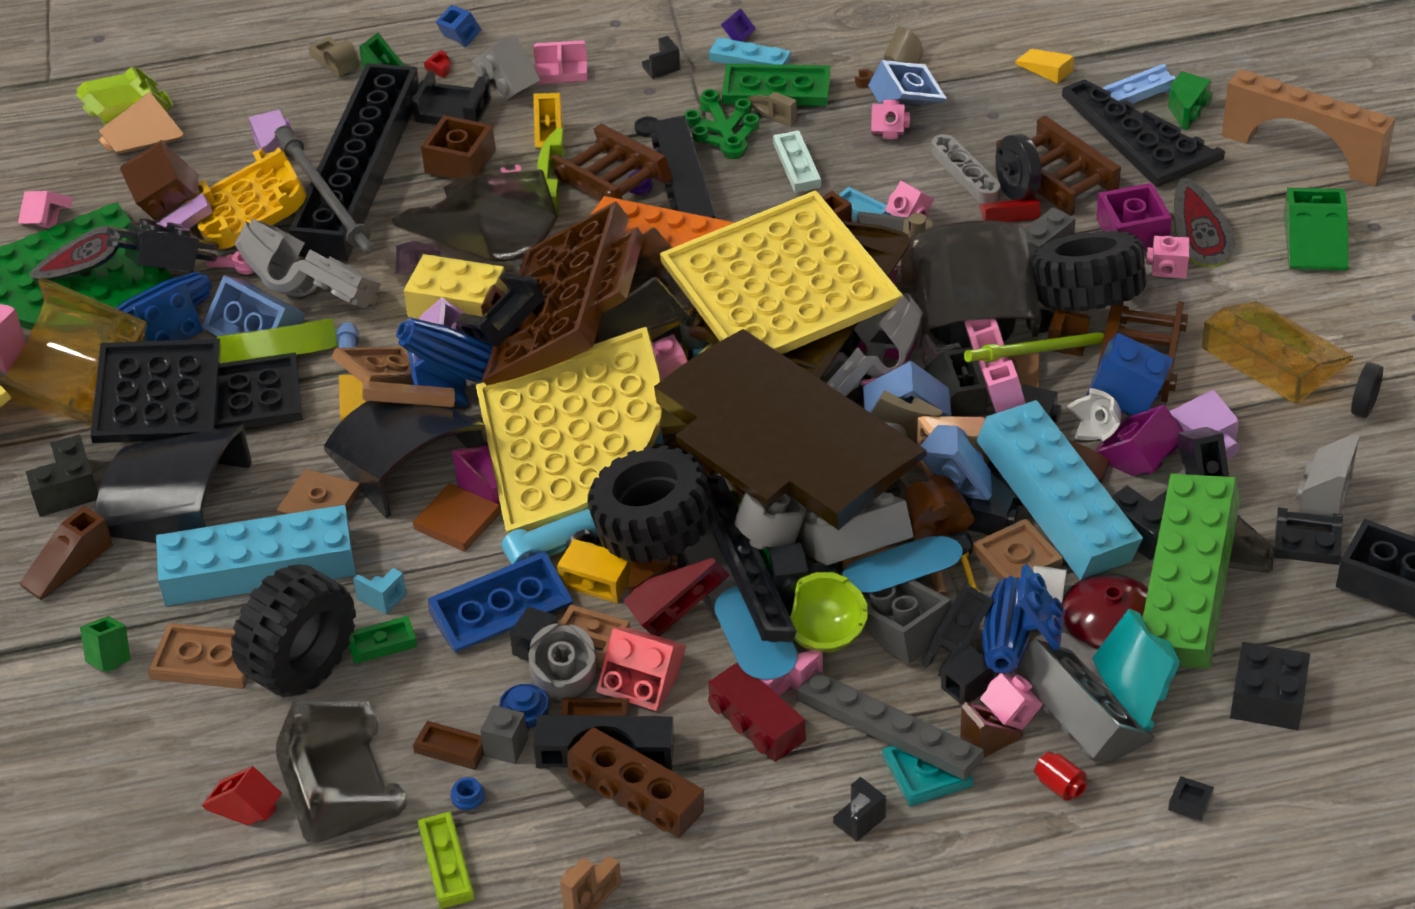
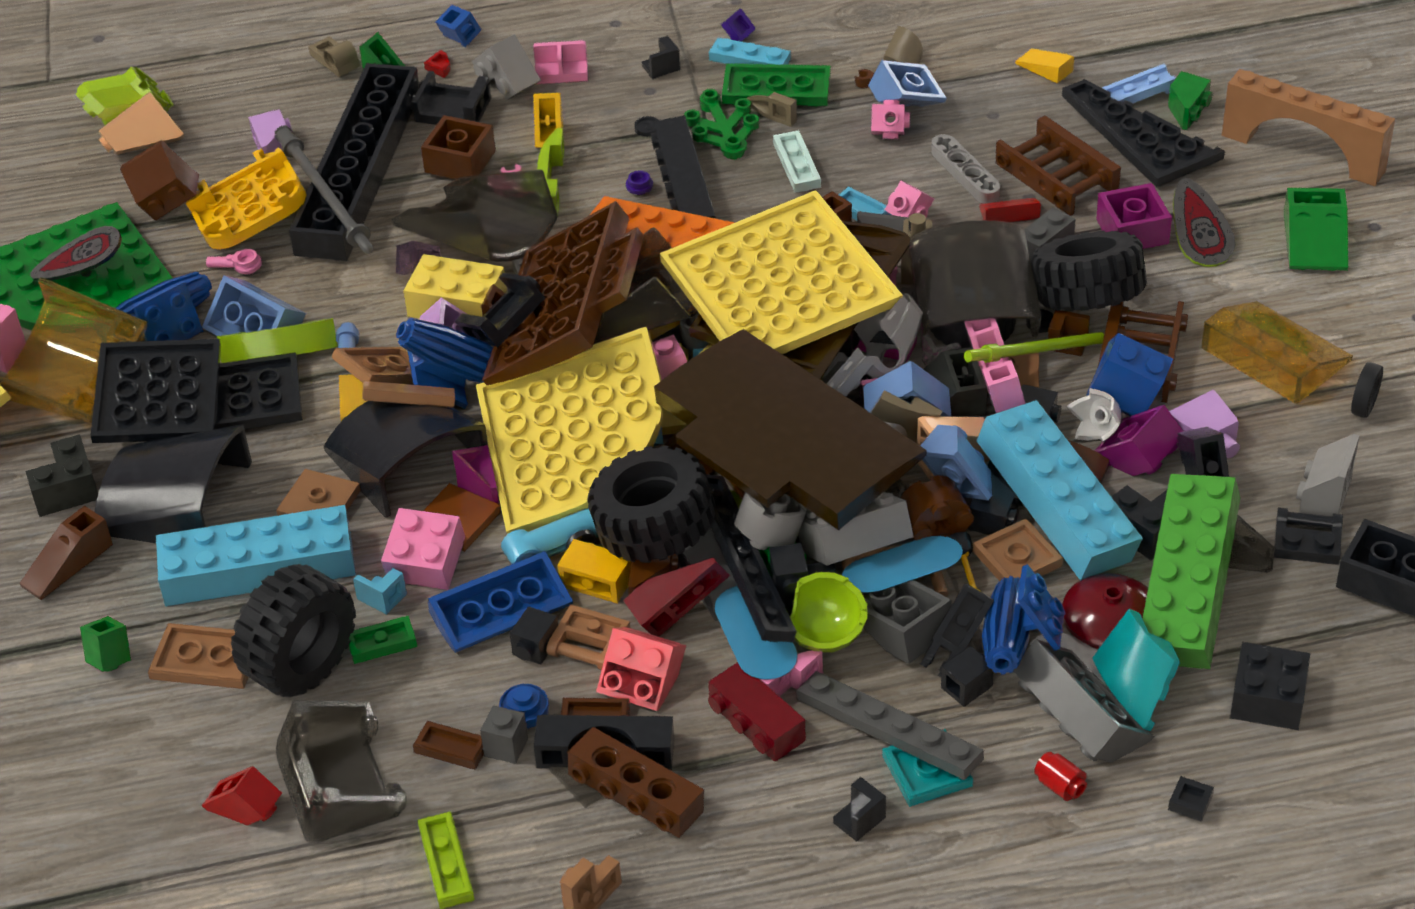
bright pink panel [18,191,73,229] -> none
black brick [105,218,219,272] -> none
lavender tile [157,193,213,229] -> none
light grey piece [235,219,381,309] -> none
blue plate [451,777,485,810] -> none
light grey brick [528,623,596,702] -> none
reddish brown fence [551,123,673,201] -> none
reddish brown slope [960,701,1023,758] -> none
bright pink brick [980,673,1043,730] -> none
black wheel [995,133,1042,201] -> none
white tile [1033,565,1067,603] -> none
bright pink brick [1146,236,1189,278] -> none
none -> bright pink brick [381,508,465,590]

